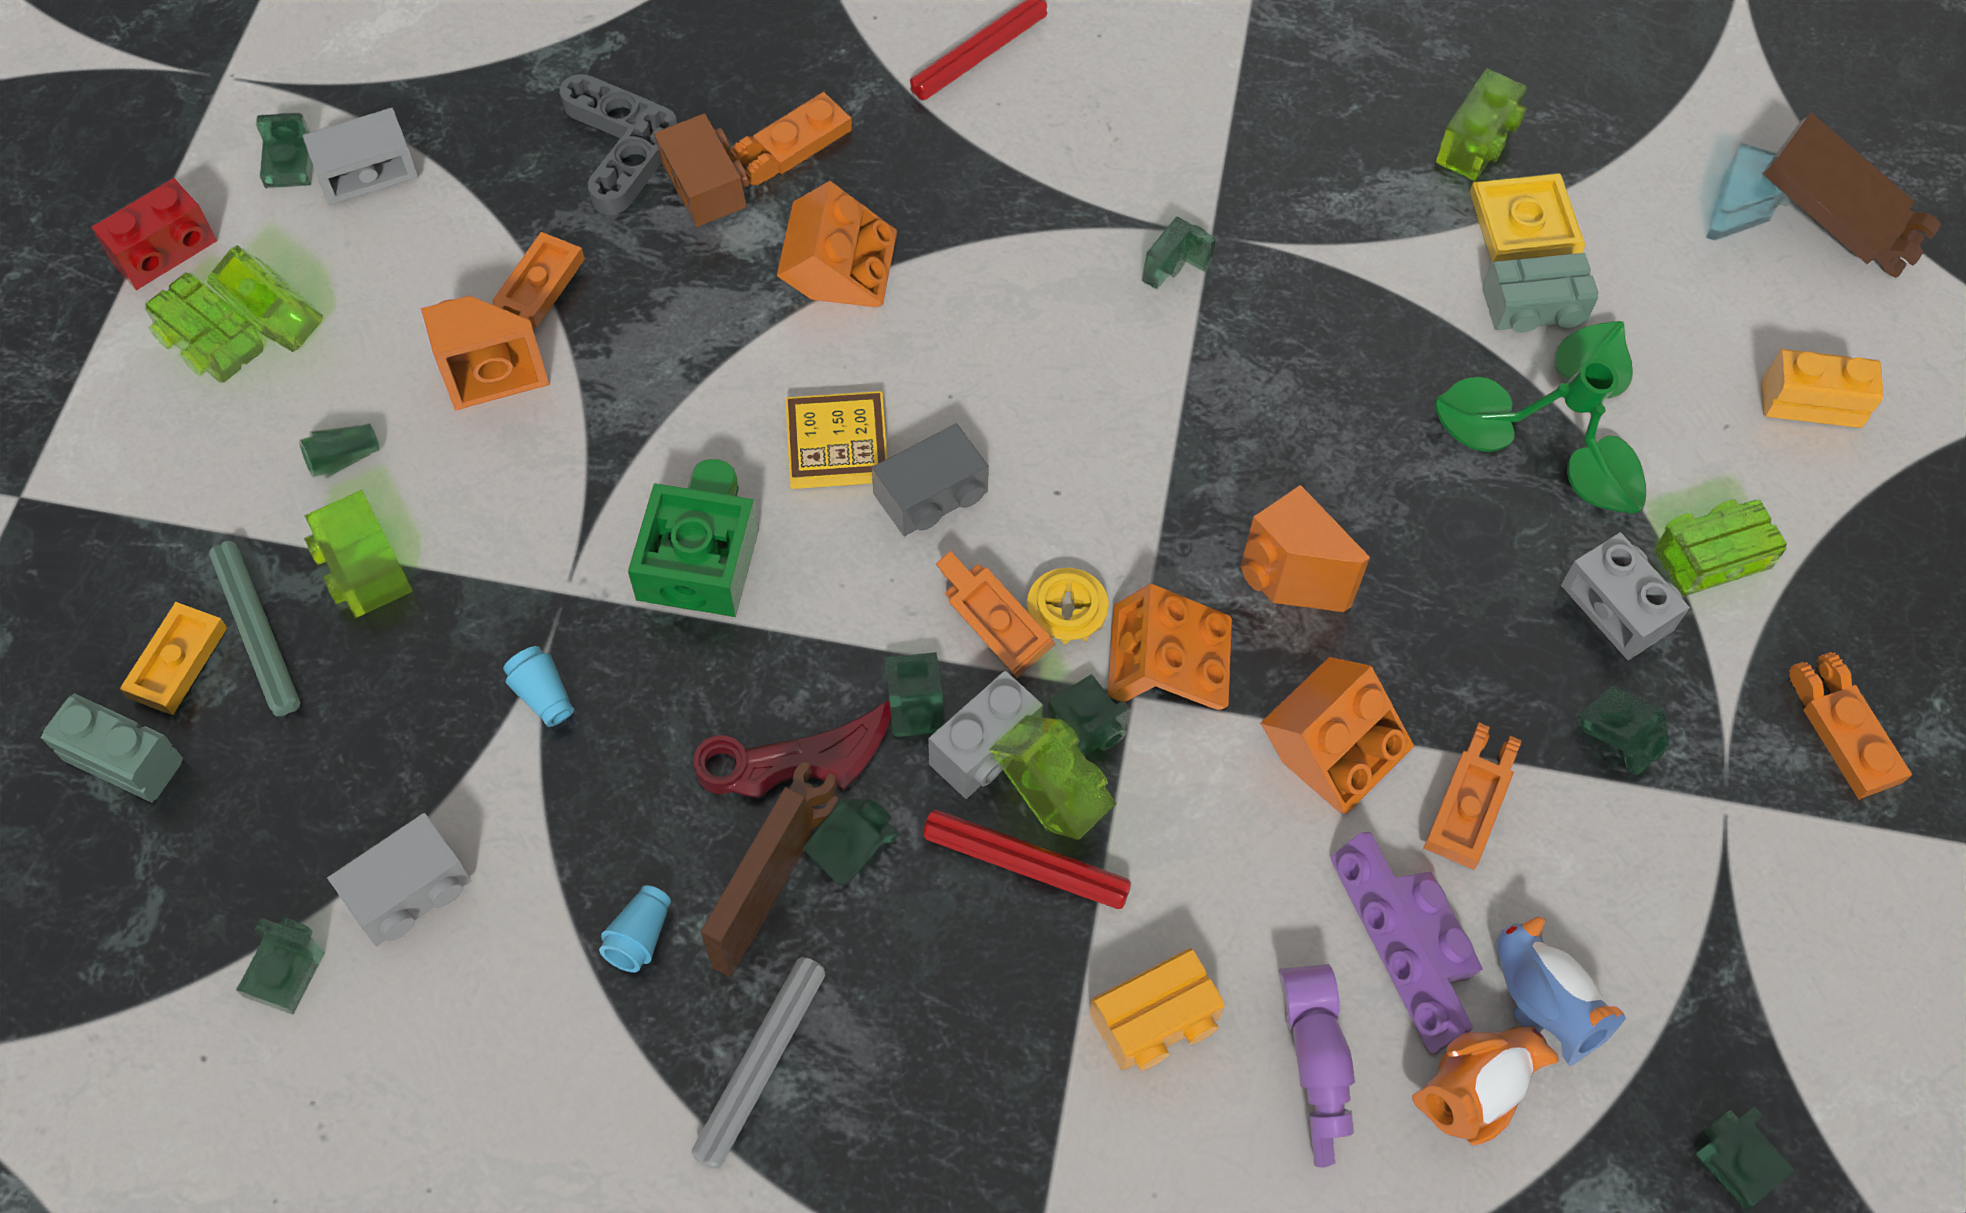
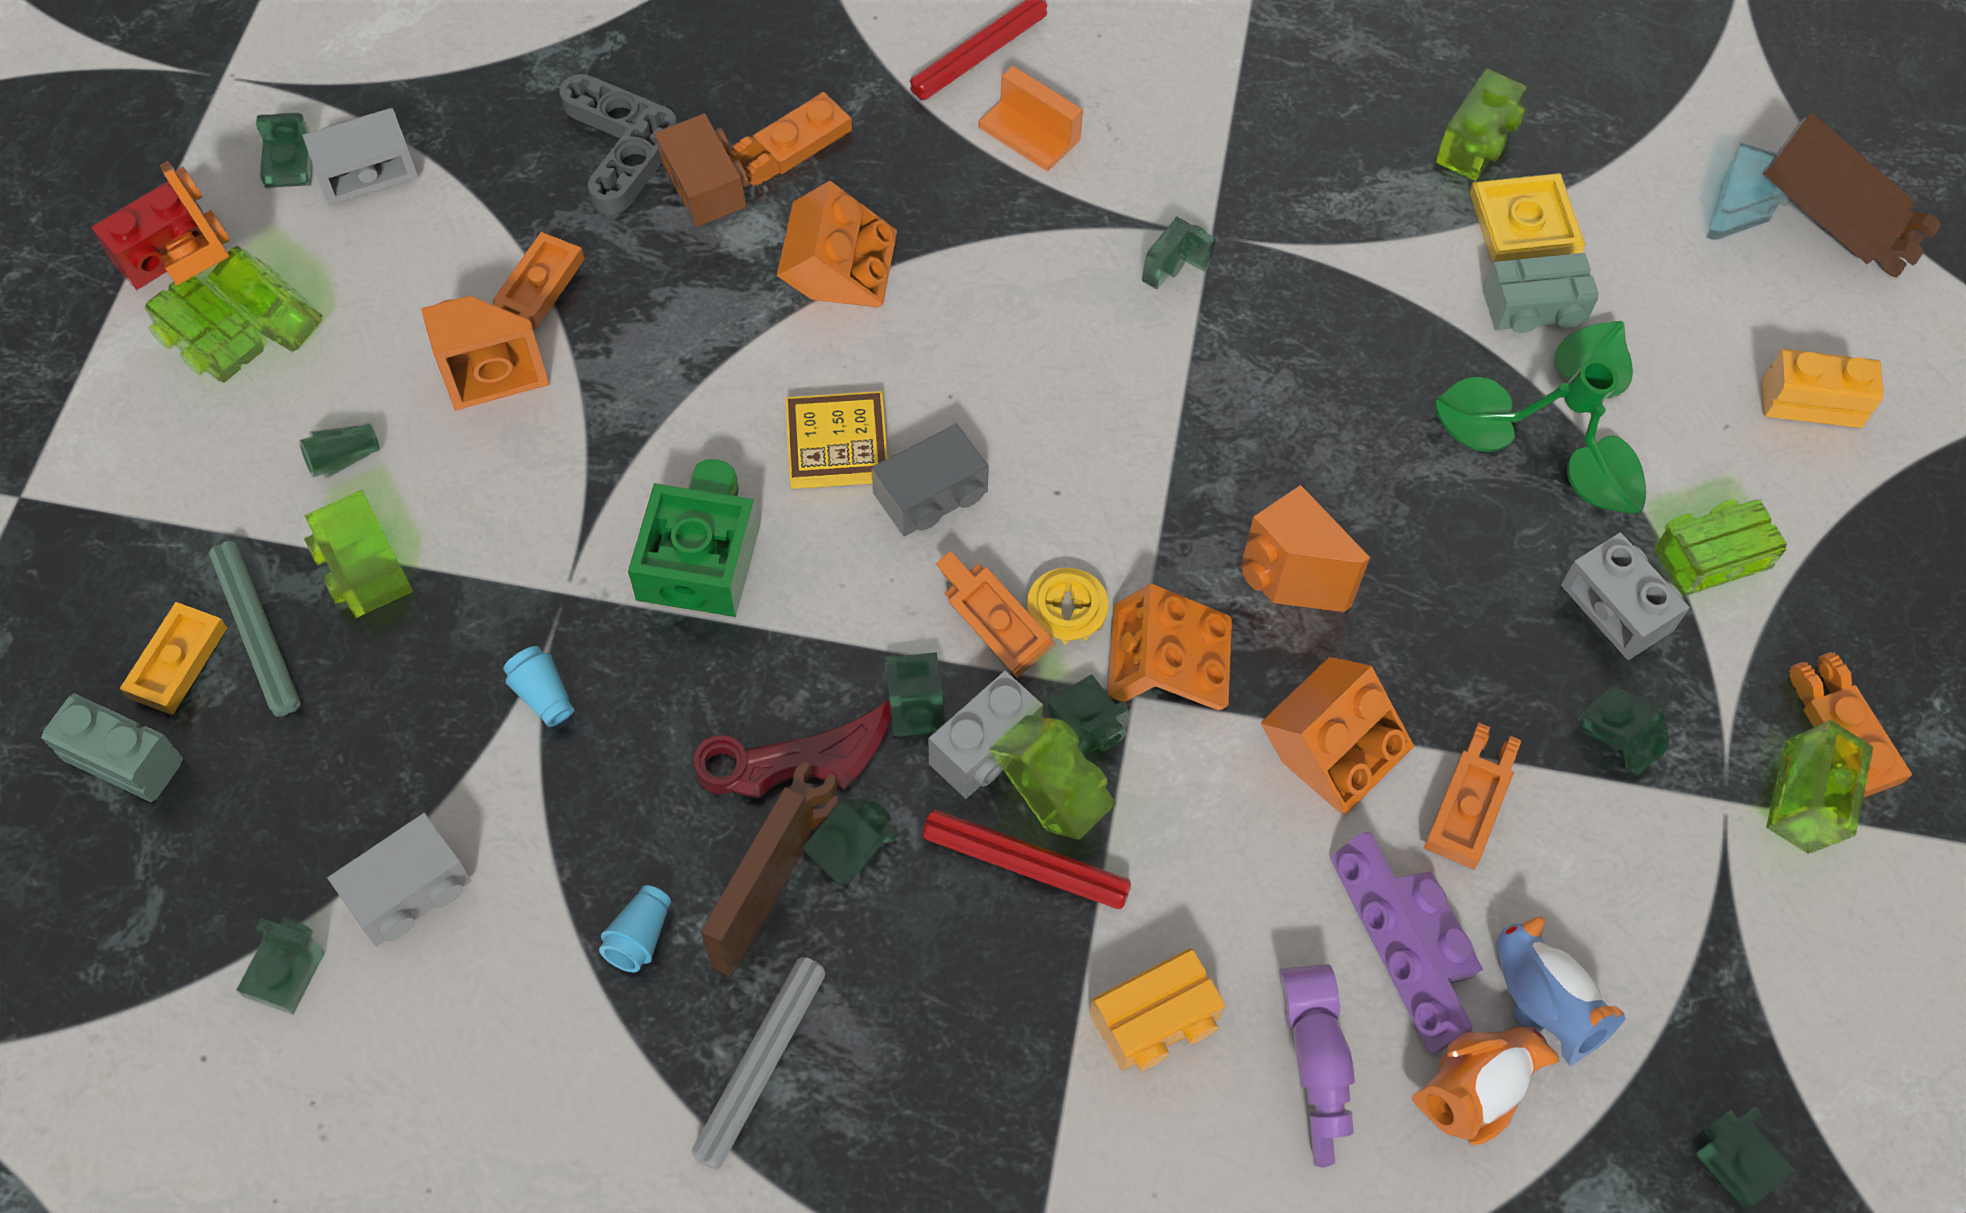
none -> orange bracket [160,161,231,286]
none -> orange panel [978,65,1083,172]
none -> clear neon green brick [1766,720,1873,854]

